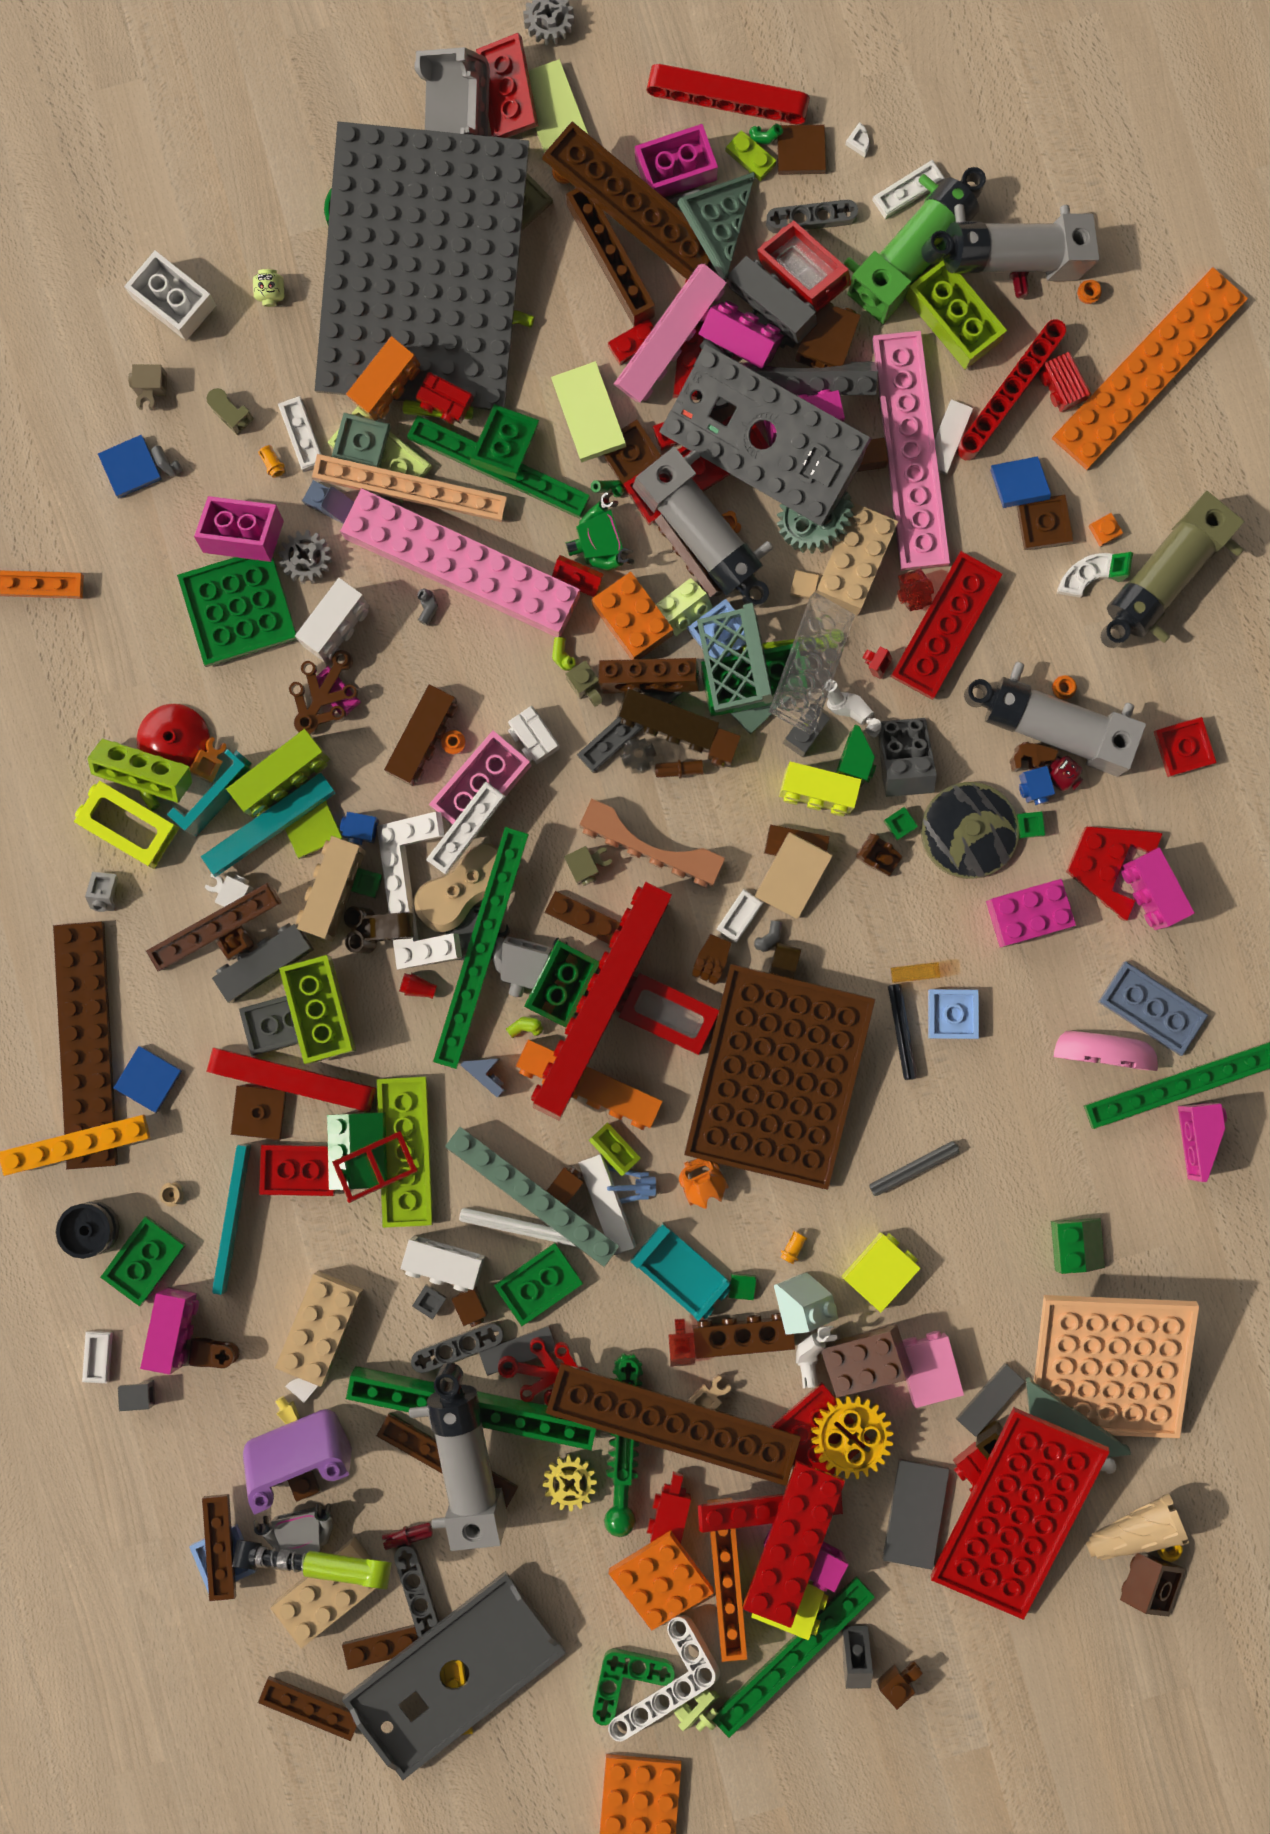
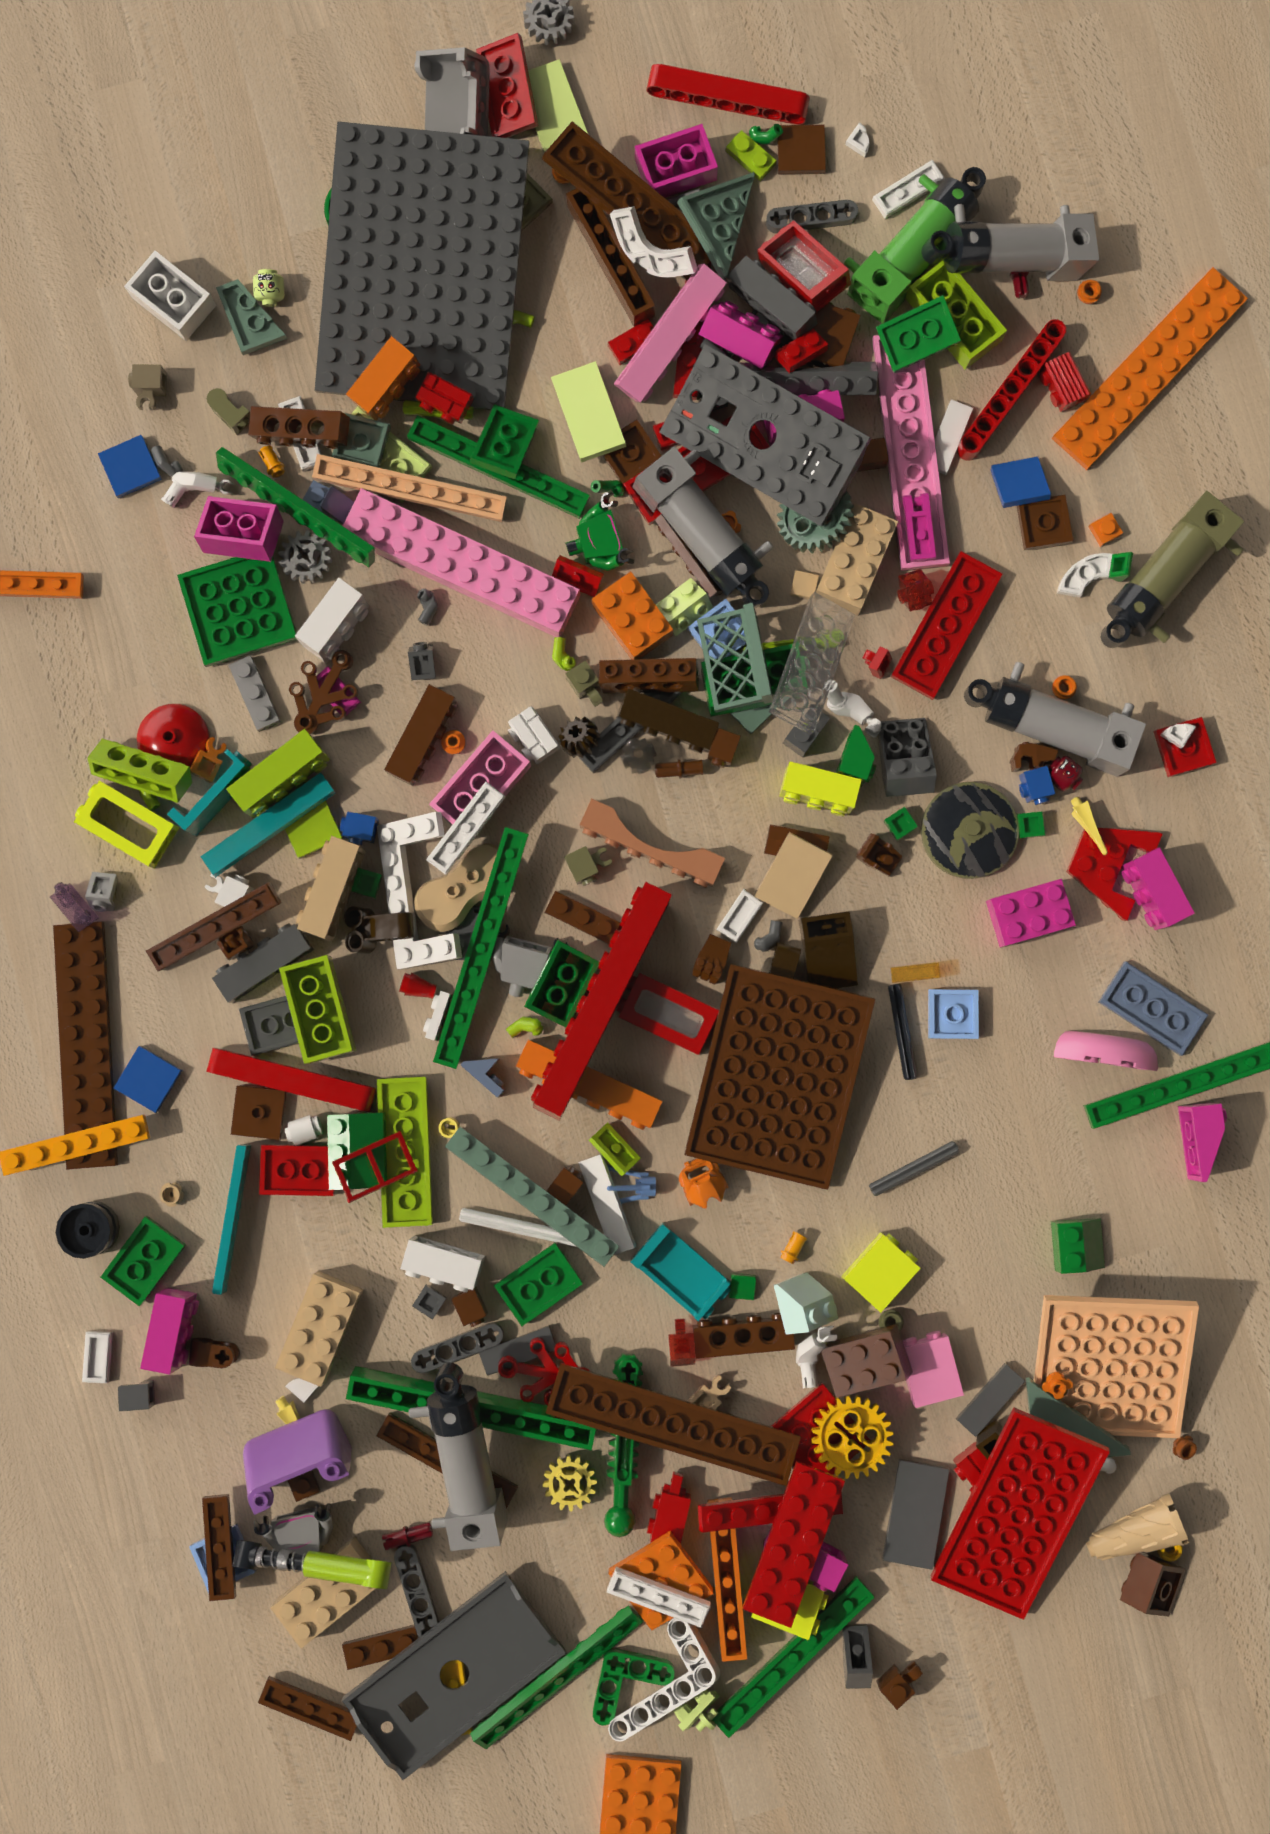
none -> clear purple hinge [50,882,99,932]
none -> white arm [161,472,234,508]
none -> sand green wing [216,279,287,355]
none -> green plate [216,447,375,567]
none -> light grey plate [228,655,281,732]
none -> reddish brown brick [248,406,350,449]
none -> white brick [285,1115,323,1146]
none -> dark grey bracket [408,642,436,681]
none -> white plate [423,991,452,1041]
none -> light yellow hinge [439,1117,460,1138]
none -> green plate [470,1605,643,1749]
none -> dark brown gear [558,716,601,759]
none -> white tile [607,1567,711,1628]
none -> white plate [610,206,698,278]
none -> red plate [775,329,828,373]
none -> dark brown slope [798,911,858,989]
none -> green plate [876,295,962,373]
none -> olive plate [878,1310,904,1332]
none -> dark pink plate [903,493,936,562]
none -> orange plate [1042,1372,1073,1399]
none -> light yellow piece [1071,797,1108,855]
none -> white tile [1160,724,1196,748]
none -> dark orange plate [1173,1436,1197,1460]

